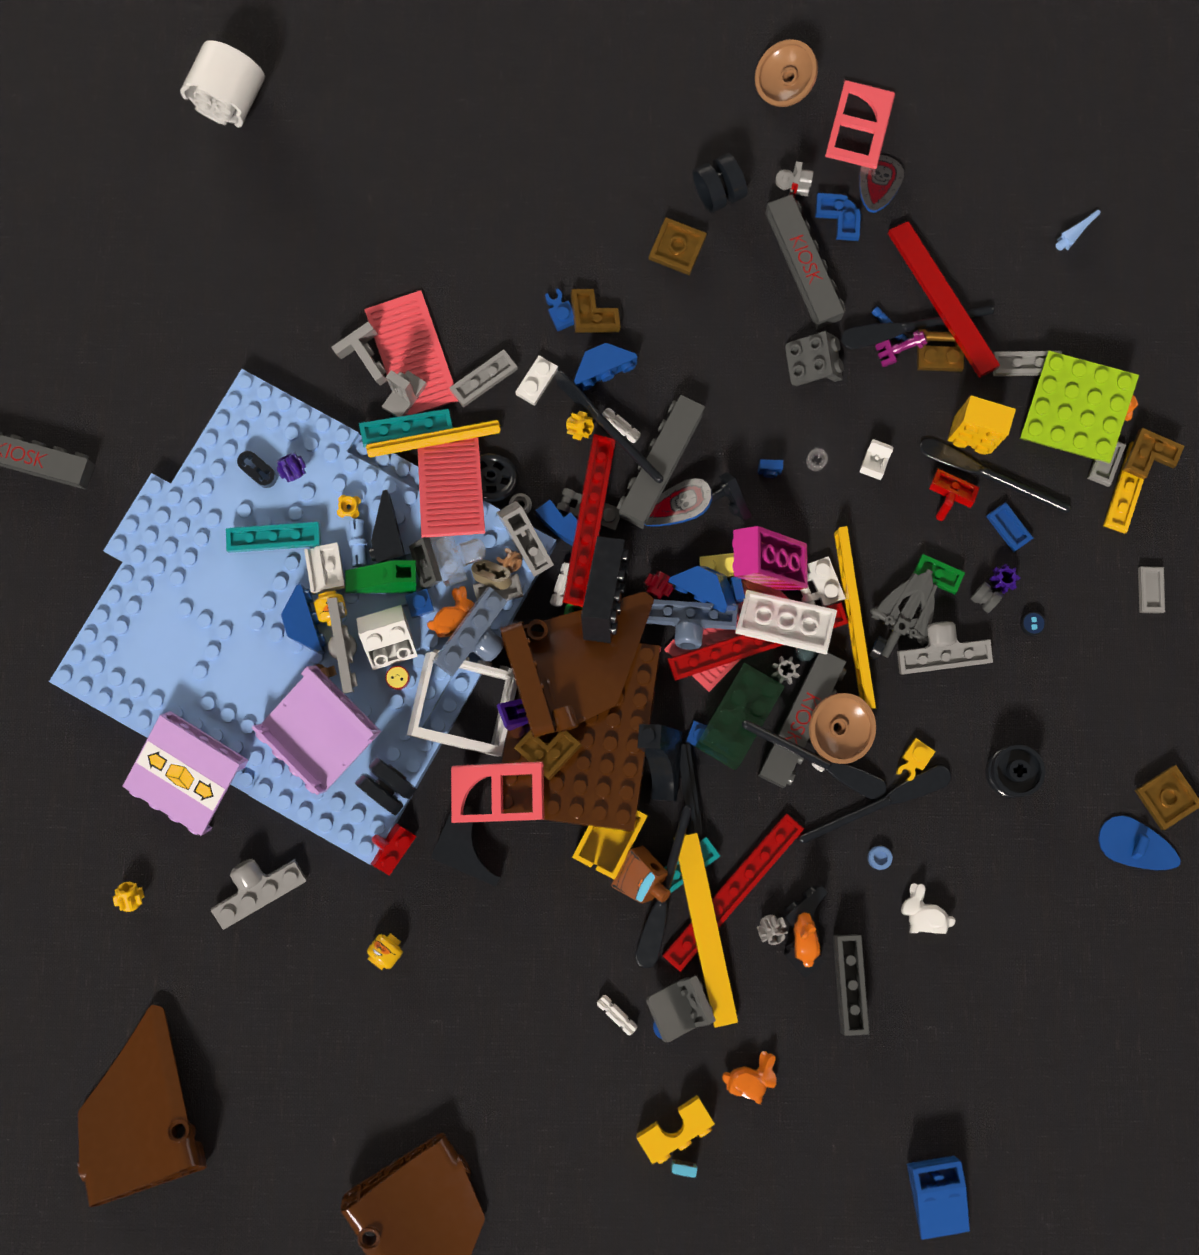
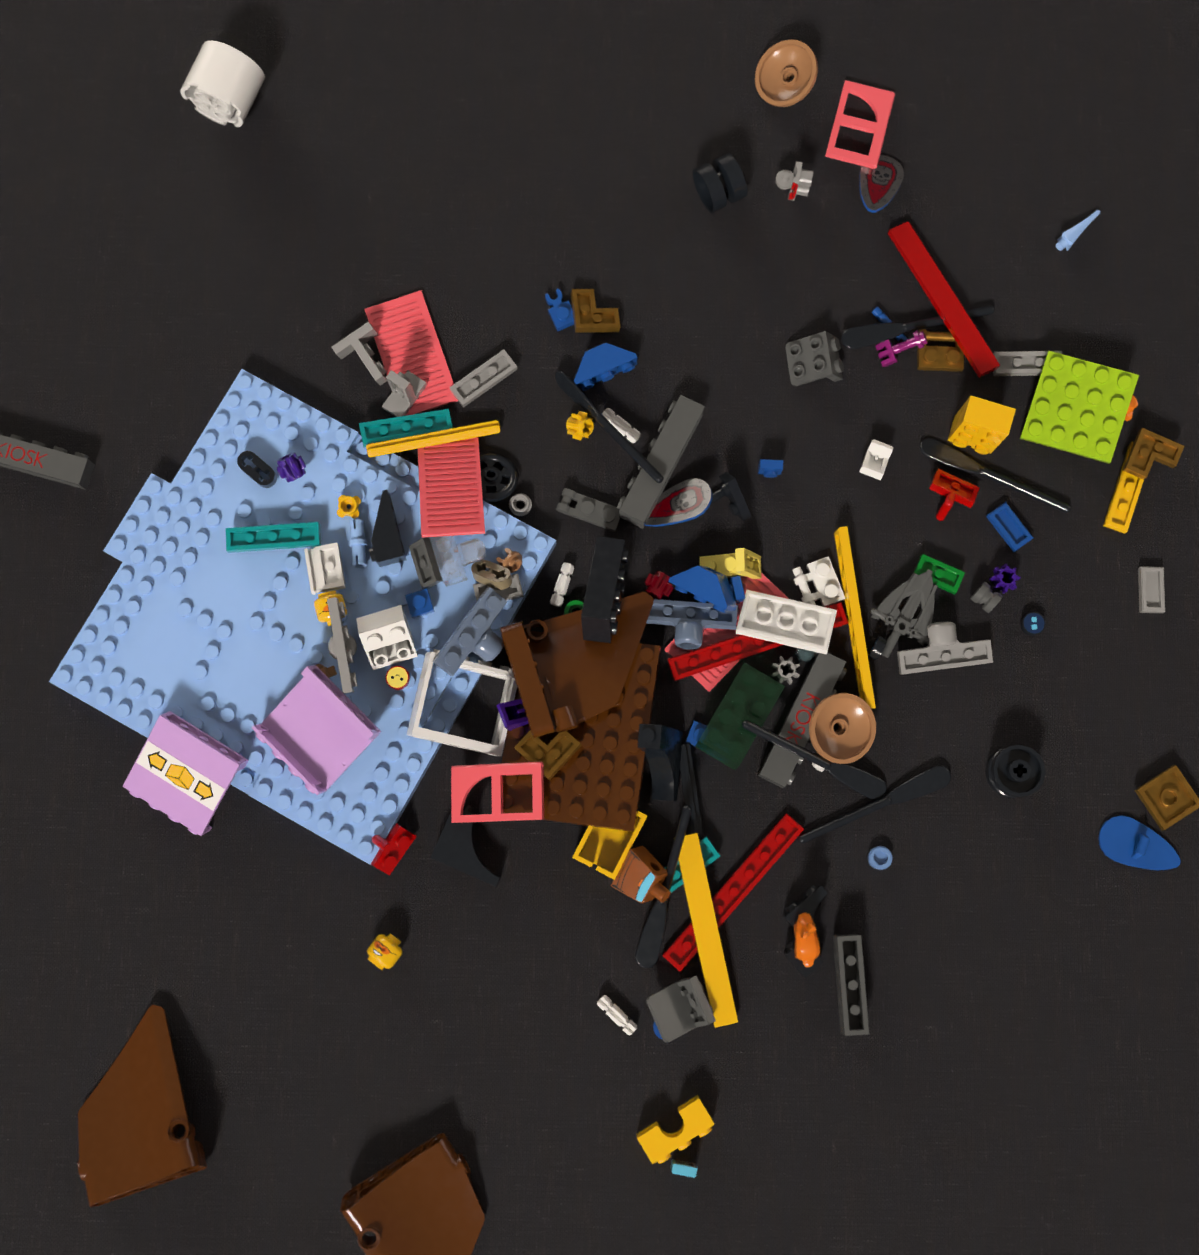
yellow gear [112,882,144,912] -> none
light grey plate [211,859,307,930] -> none
blue slope [281,584,327,655] -> none
green slope [345,560,416,593] -> none
black wheel [355,757,417,816] -> none
orange animal [427,586,475,638] -> none
light grey slope [496,501,554,577] -> none
white plate [515,356,558,406] -> none
blue slope [535,500,577,546] -> none
red tile [562,434,615,607] -> none
pearl gold plate [649,218,707,276] -> none
orange animal [722,1051,777,1104] -> none
dark pink brick [732,526,808,592] -> none
light grey gear [757,915,788,945] -> none
dark grey brick [765,194,845,330] -> none
clear bush [806,449,828,471] -> none
blue plate [815,193,861,241] -> none
yellow plate [896,738,936,781] -> none
white animal [901,883,955,934] -> none
blue slope [907,1156,970,1240] -> none
light grey tile [1087,441,1126,487] -> none

